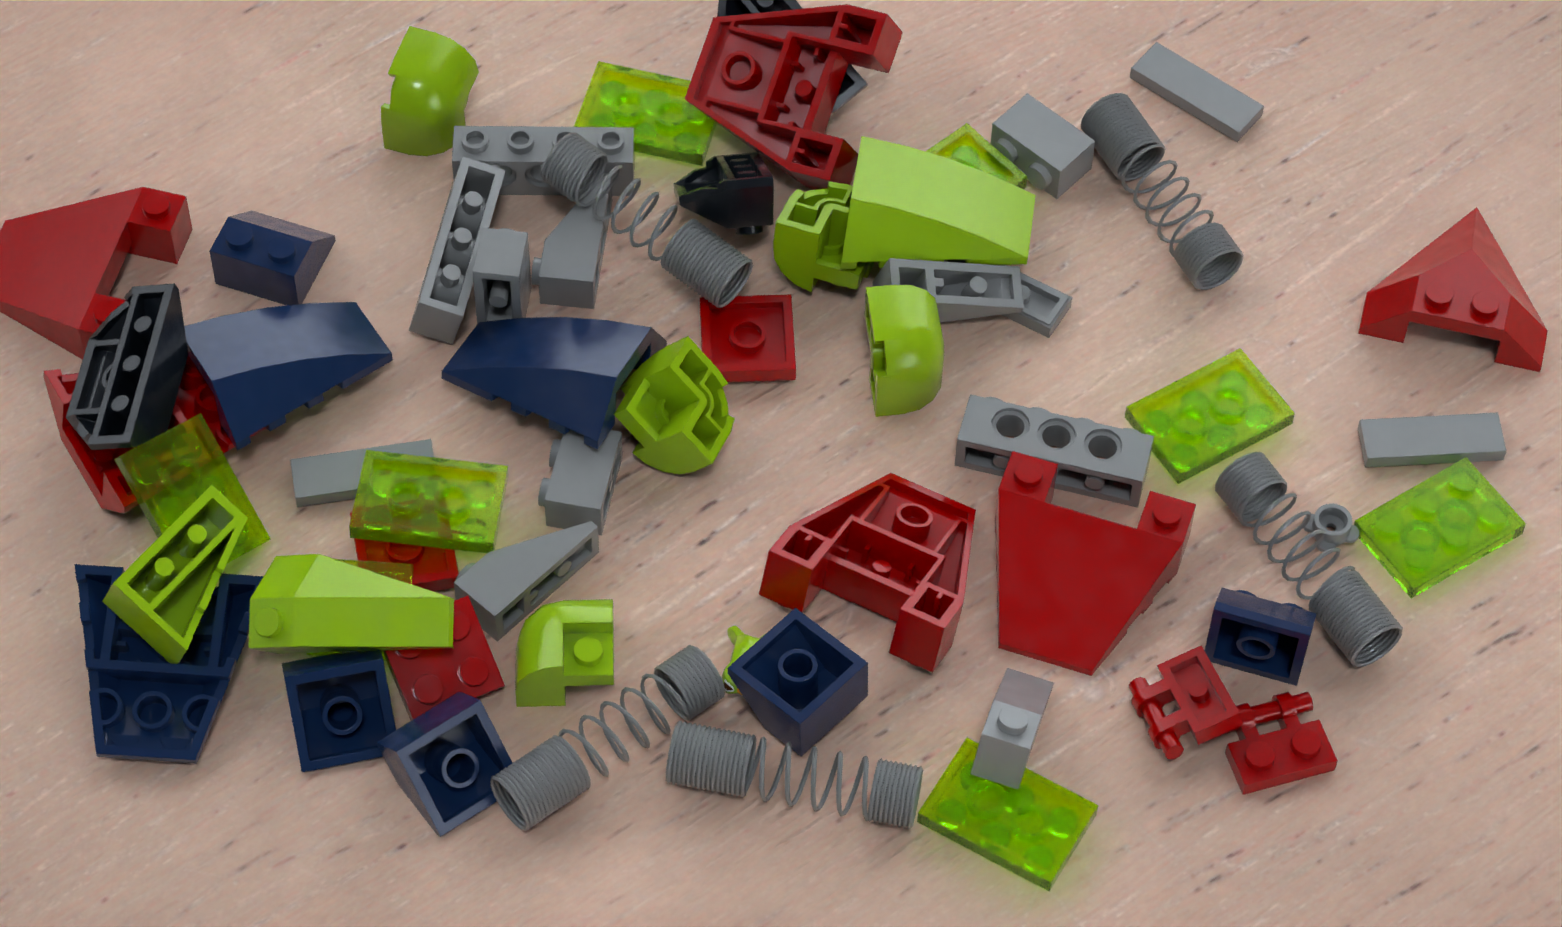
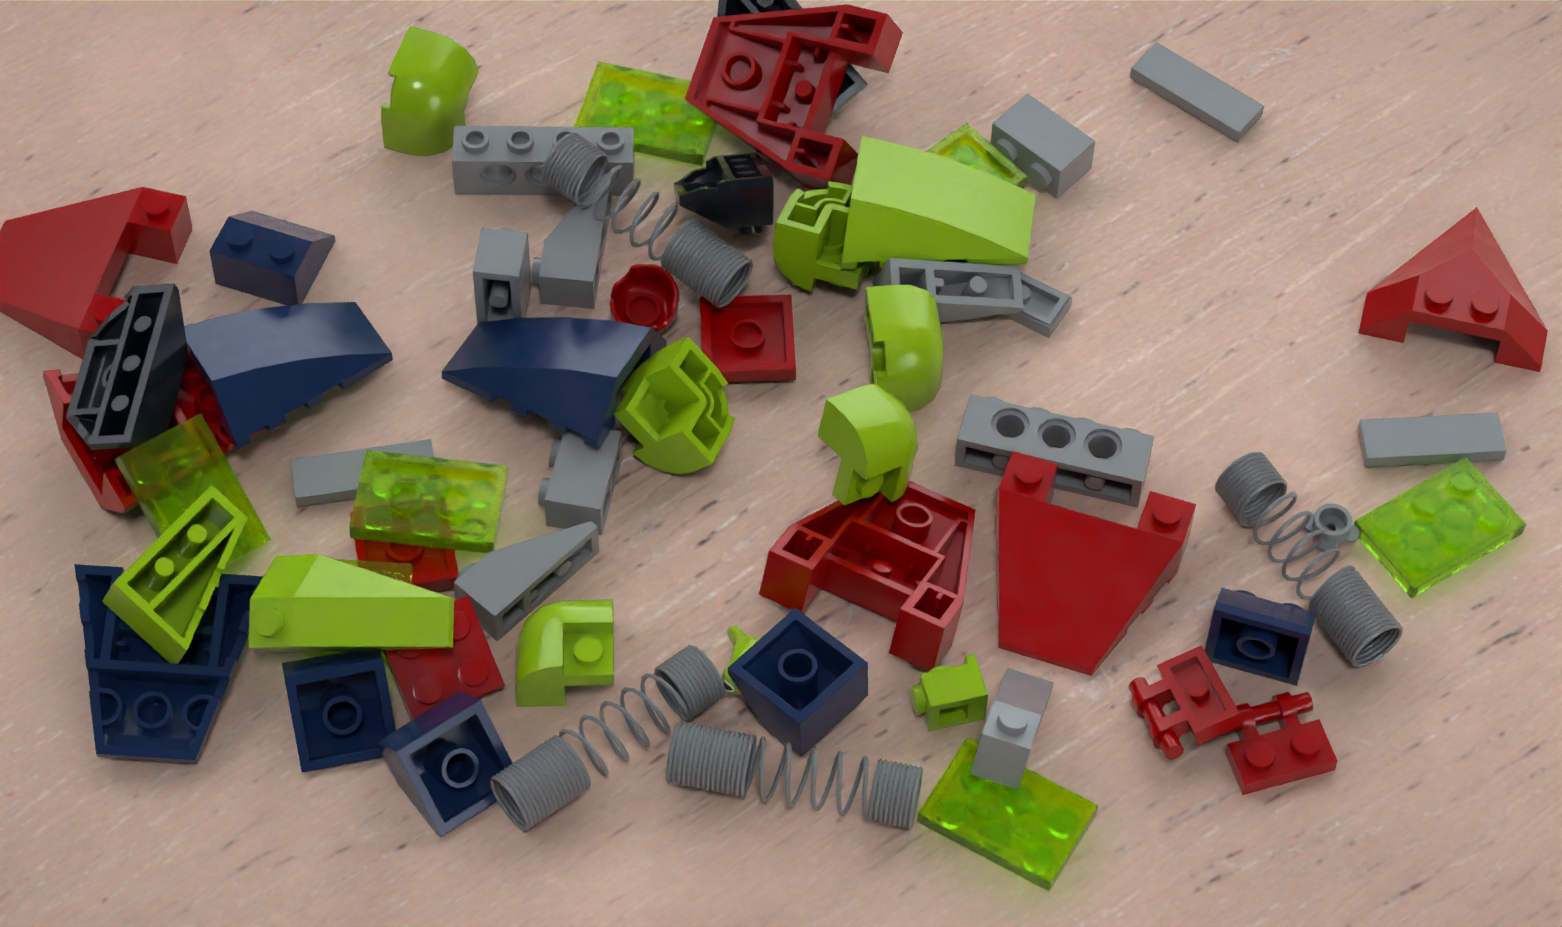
light grey brick [409,156,506,345] -> none
light grey piece [1081,93,1244,290] -> none
clear neon green plate [1125,348,1295,484] -> none
none -> red hair [610,264,680,334]
none -> lime brick [817,383,918,505]
none -> lime brick [910,653,988,732]

